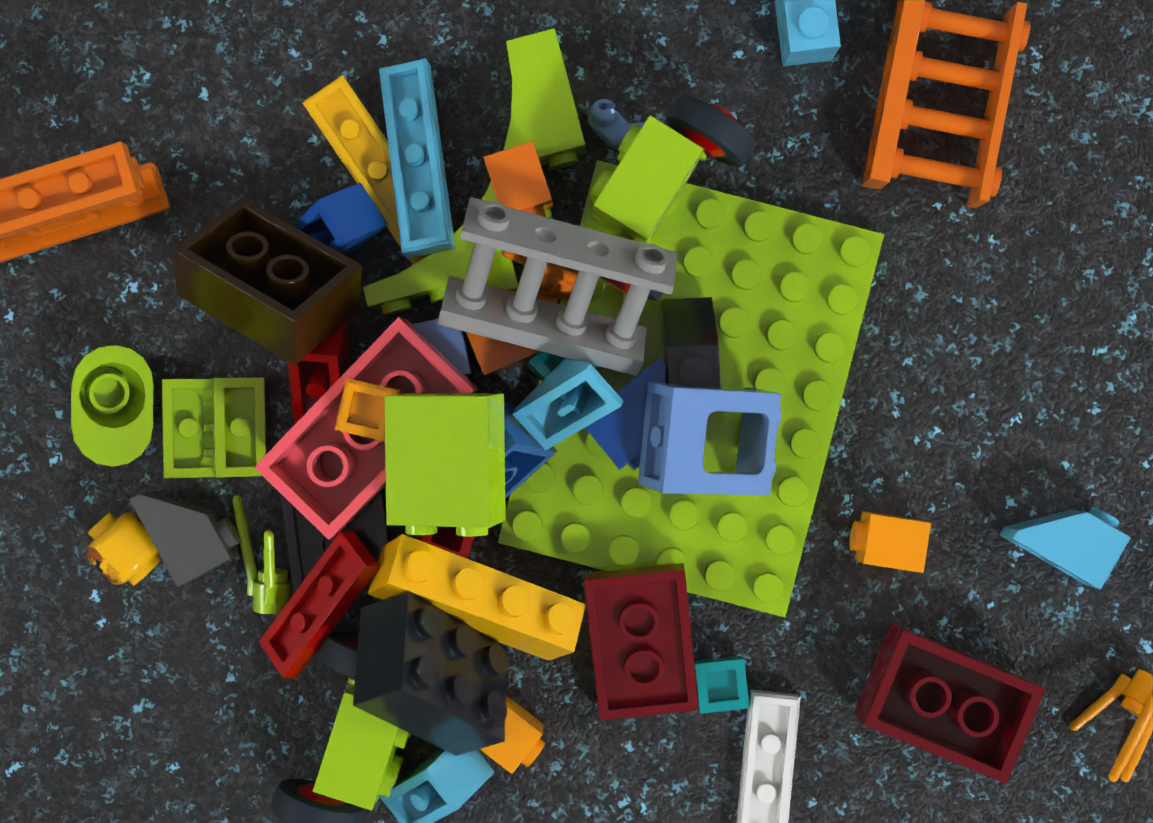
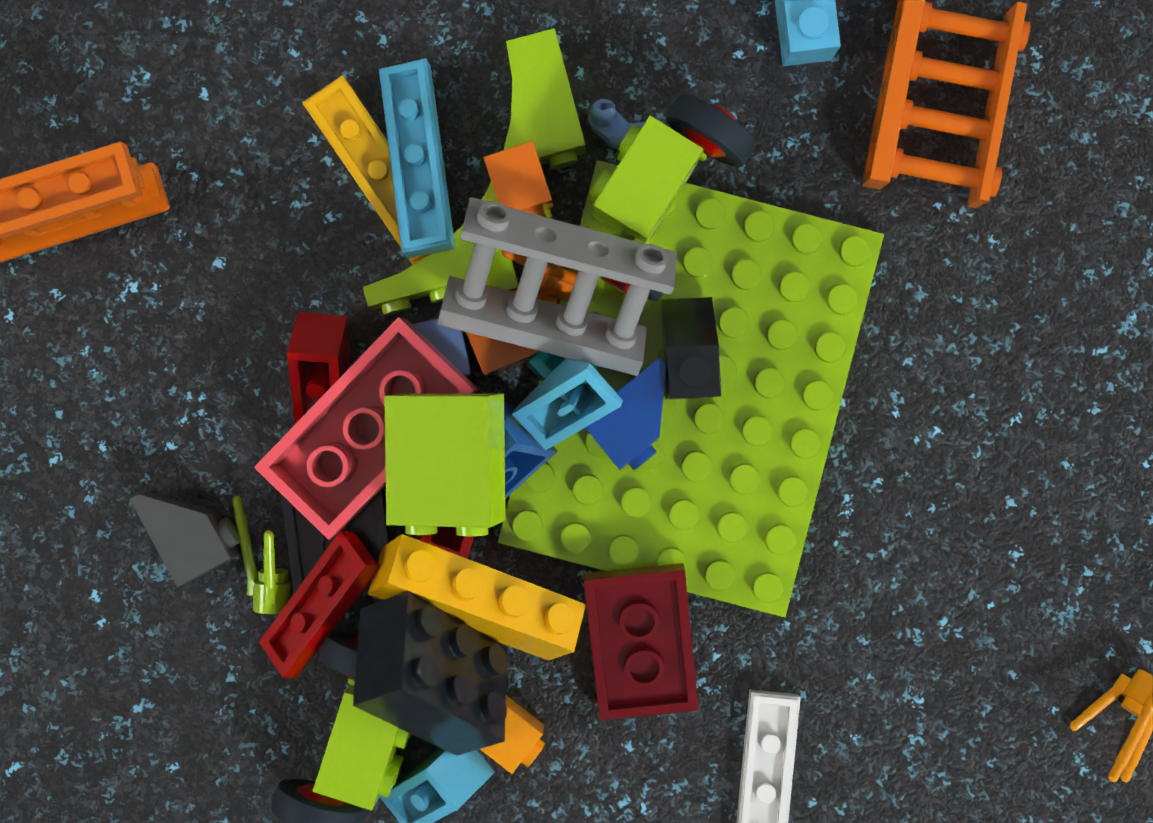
lime piece [71,345,154,467] -> none
yellow head [86,512,162,586] -> none
lime slope [162,377,266,478] -> none
dark brown brick [172,197,362,365] -> none
blue slope [293,183,388,257] -> none
light orange tile [335,378,400,442] -> none
medium blue window [638,382,781,495] -> none
teal plate [694,656,750,714] -> none
light orange brick [849,511,931,573] -> none
dark red brick [853,623,1045,784] -> none
medium azure slope [1000,507,1131,590] -> none

